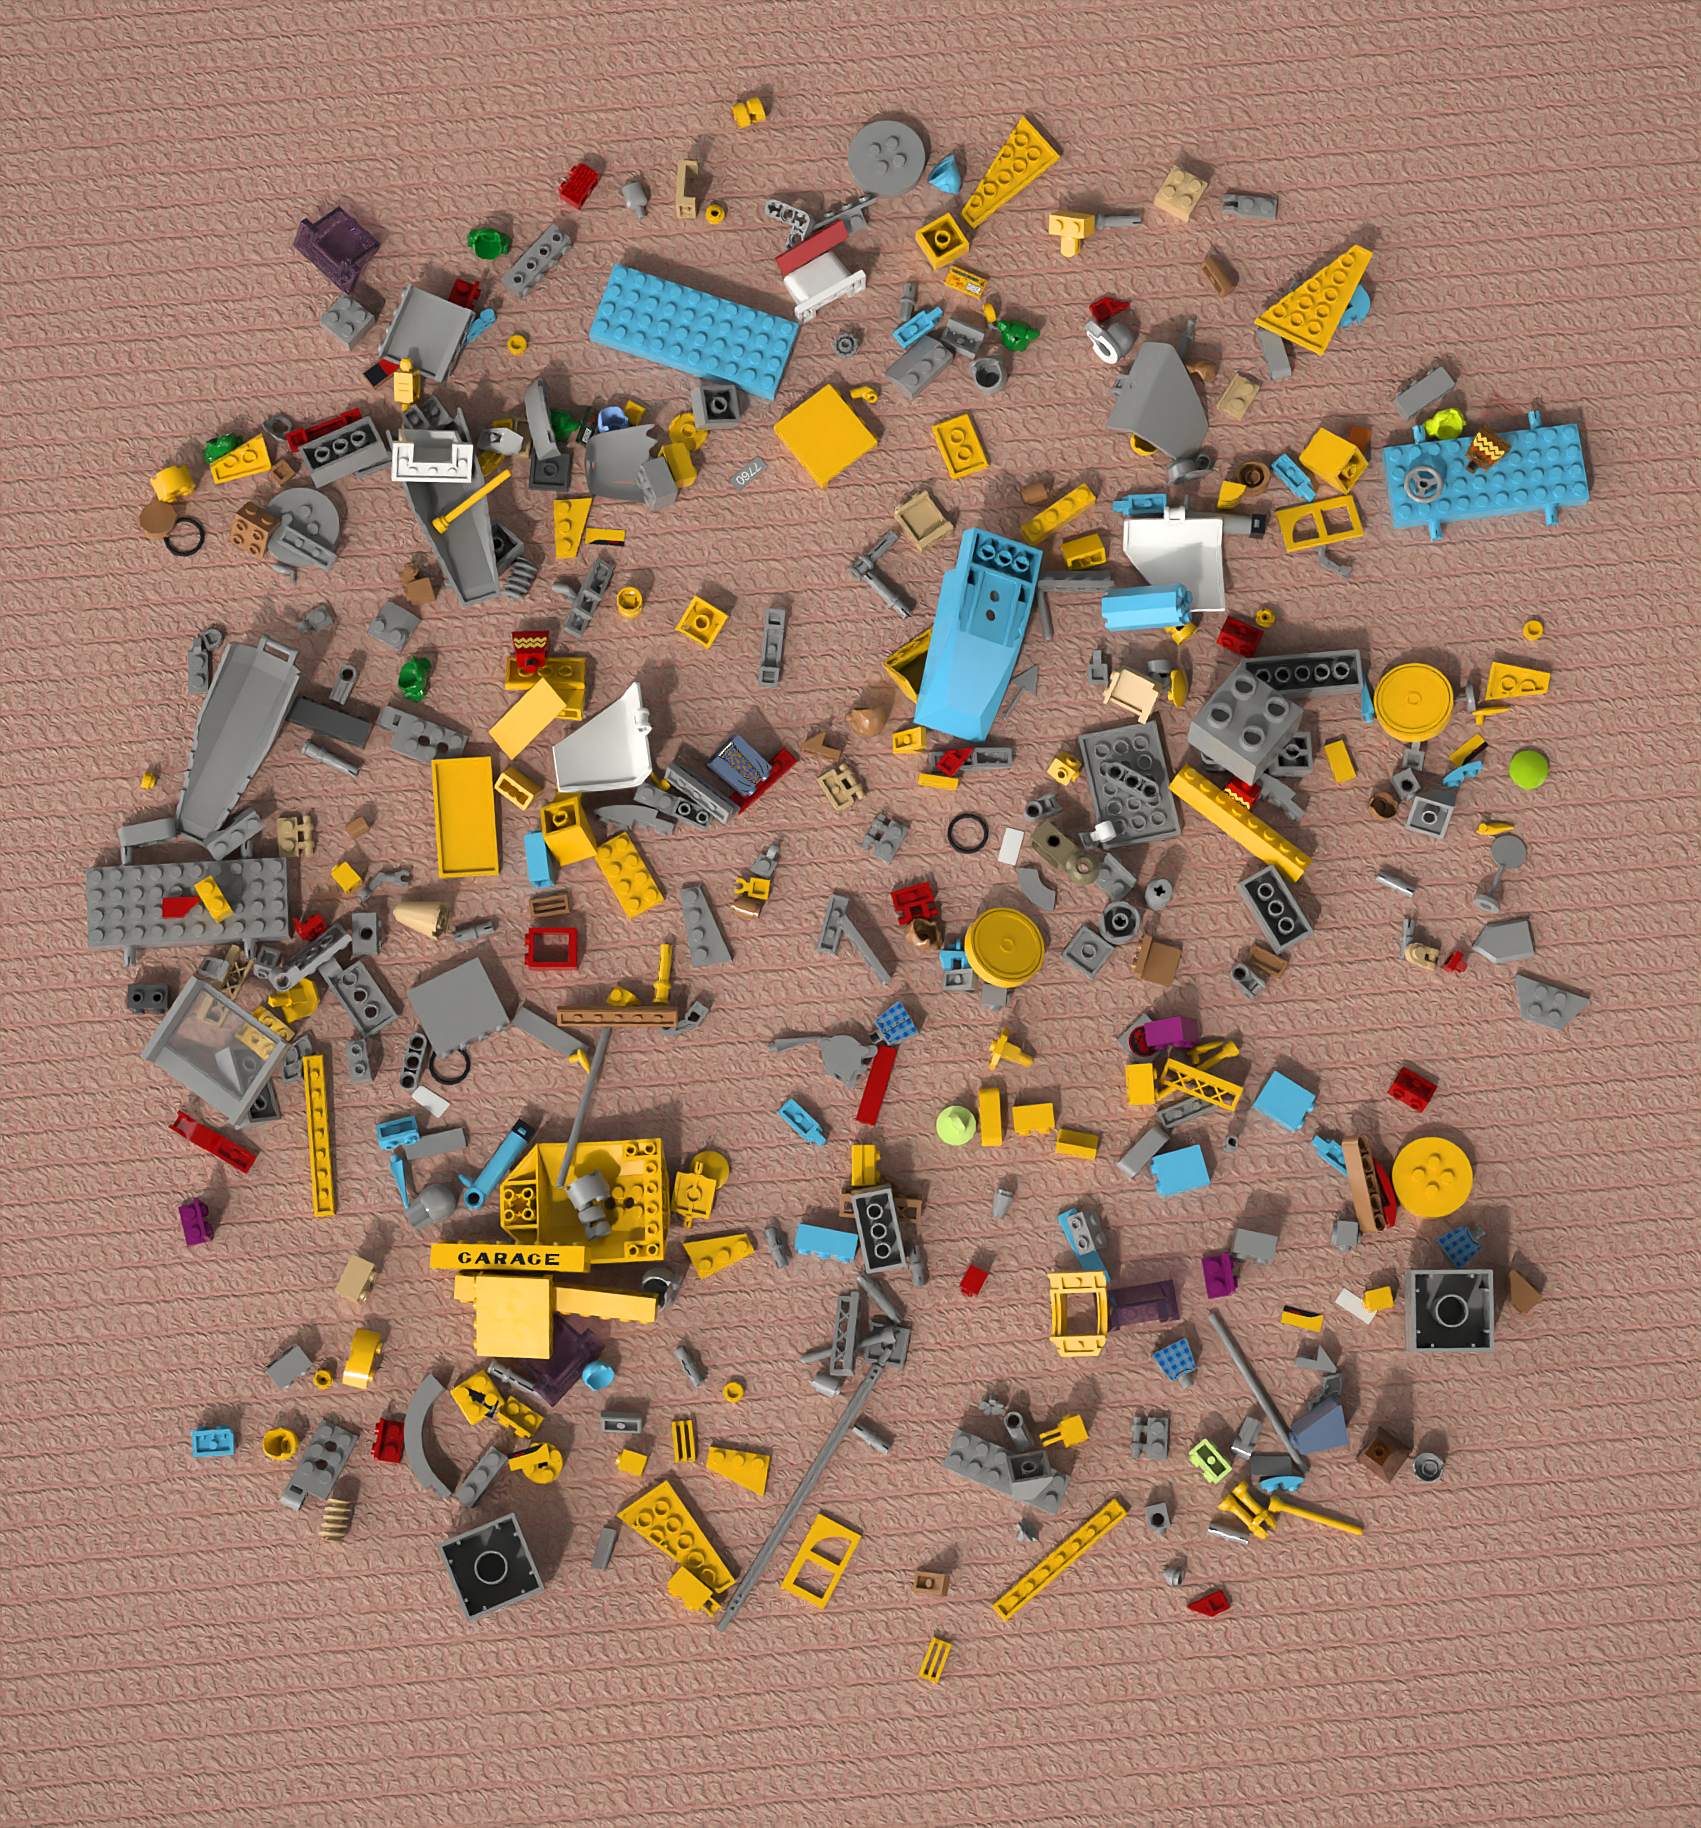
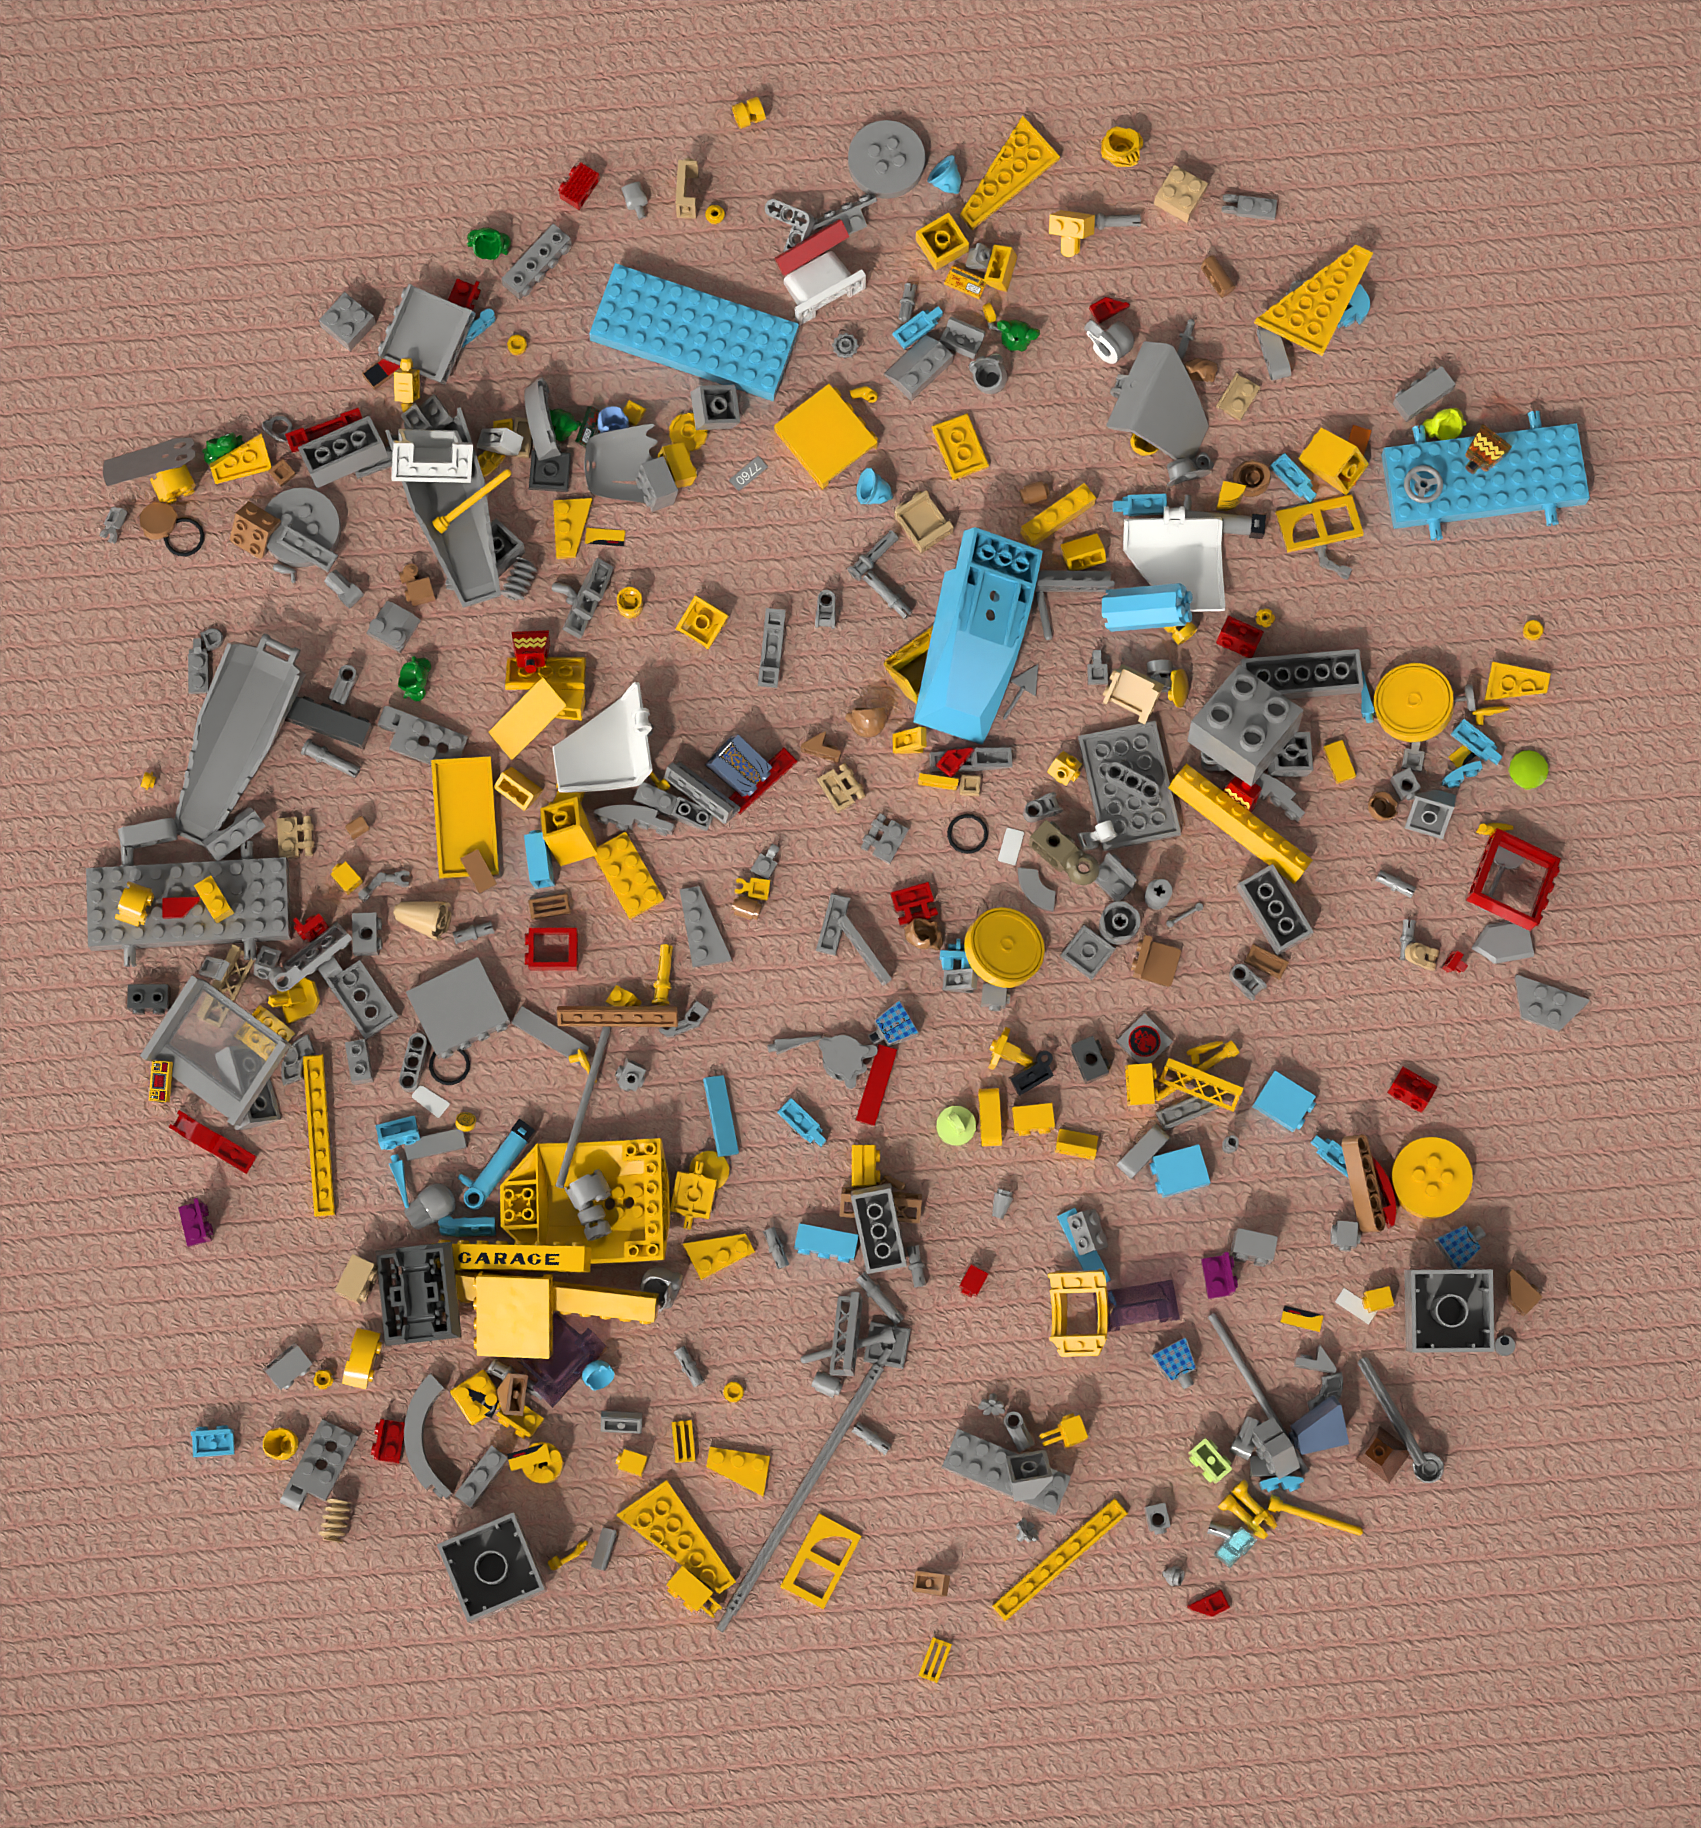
clear purple windscreen [293,206,381,295] -> none
light grey plate [297,605,333,635] -> none
light grey plate [1130,1417,1168,1460] -> none
magenta brick [1144,1016,1200,1051] -> none
none -> light grey plate [99,507,128,544]
none -> light grey piece [103,438,195,486]
none -> yellow brick [115,881,154,927]
none -> tile [149,1060,173,1102]
none -> light grey piece [324,569,364,609]
none -> dark grey piece [375,1242,462,1346]
none -> medium azure hinge [438,1216,496,1237]
none -> yellow tile [455,1112,476,1131]
none -> medium nougat tile [460,849,497,894]
none -> medium nougat slope [496,1373,528,1416]
none -> yellow piece [548,1540,588,1570]
none -> light grey brick [615,1058,646,1092]
none -> medium azure tile [703,1075,739,1157]
none -> light grey piece [815,590,836,629]
none -> medium azure piece [856,468,893,505]
none -> tan tile [959,774,981,797]
none -> light grey bracket [965,243,992,269]
none -> yellow brick [984,245,1017,292]
none -> black hinge [1009,1050,1054,1096]
none -> dark grey brick [1070,1036,1110,1084]
none -> yellow helmet [1101,126,1143,167]
none -> light grey hinge [1166,903,1203,927]
none -> clear light blue slope [1214,1526,1257,1568]
none -> light grey piece [1252,1417,1300,1479]
none -> light grey axle [1358,1357,1426,1466]
none -> medium azure hinge [1451,719,1503,765]
none -> red window [1466,828,1561,931]
none -> light grey tile [1494,1335,1515,1356]

